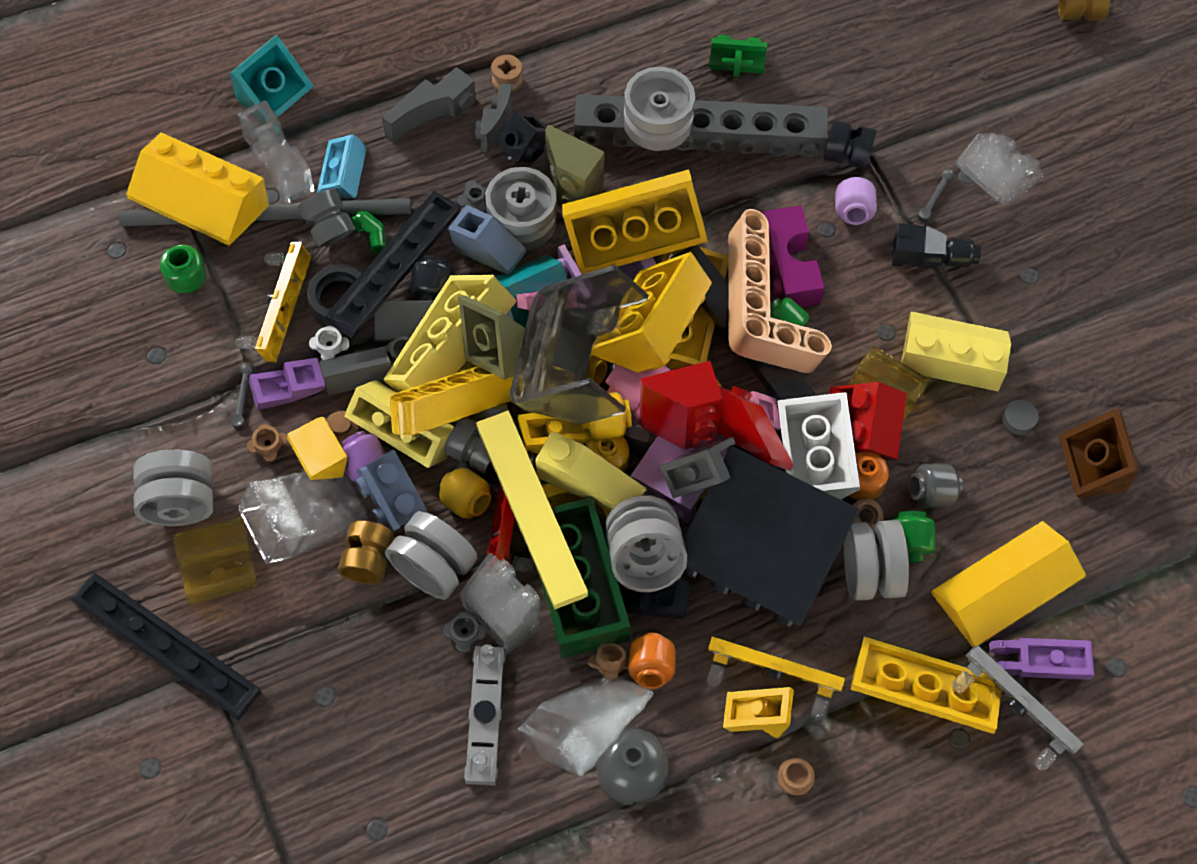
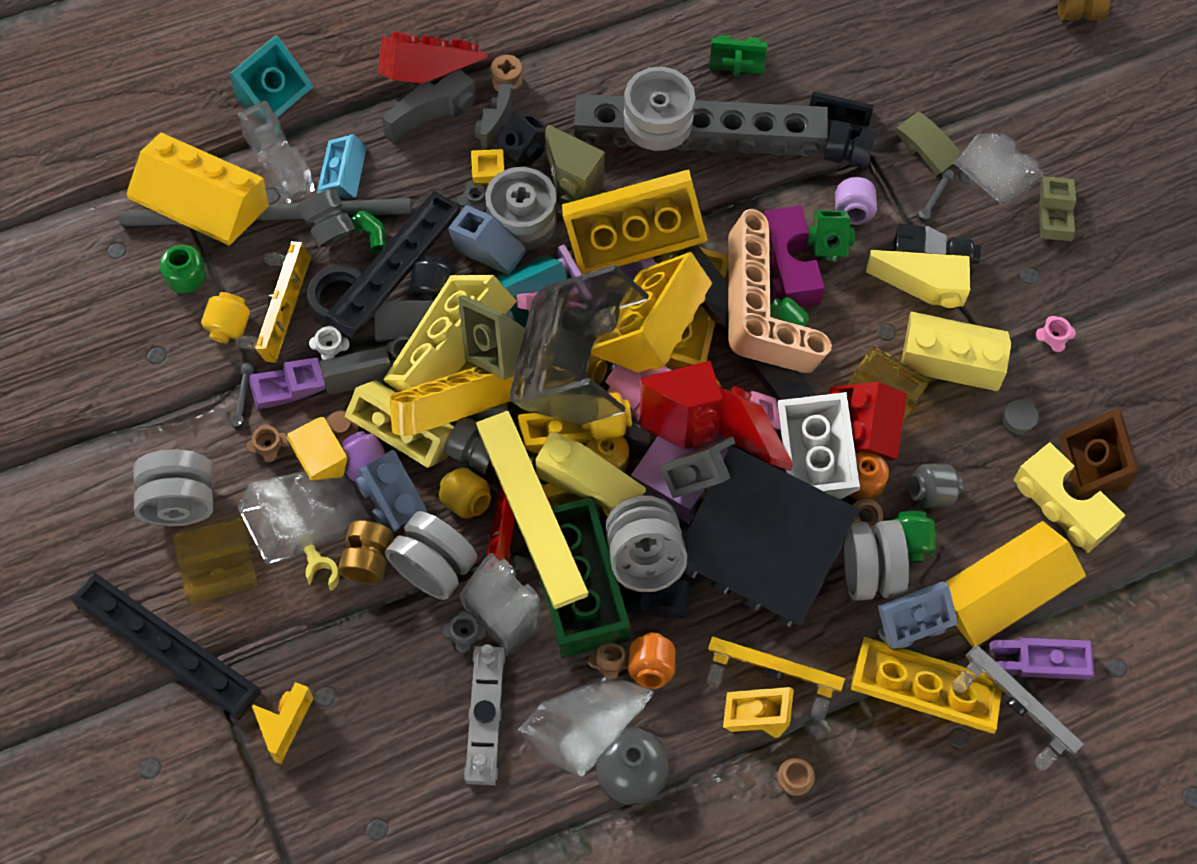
none -> yellow head [201,292,250,344]
none -> yellow slope [252,682,313,764]
none -> light yellow piece [304,544,340,591]
none -> red slope [378,31,488,83]
none -> yellow tile [471,149,504,188]
none -> green brick [807,210,855,261]
none -> black slope [810,91,874,127]
none -> light yellow slope [866,250,970,308]
none -> sand blue bracket [878,581,958,649]
none -> olive slope [894,111,963,176]
none -> light yellow arch [1013,442,1126,553]
none -> bright pink plate [1036,316,1076,352]
none -> olive slope [1039,176,1076,241]

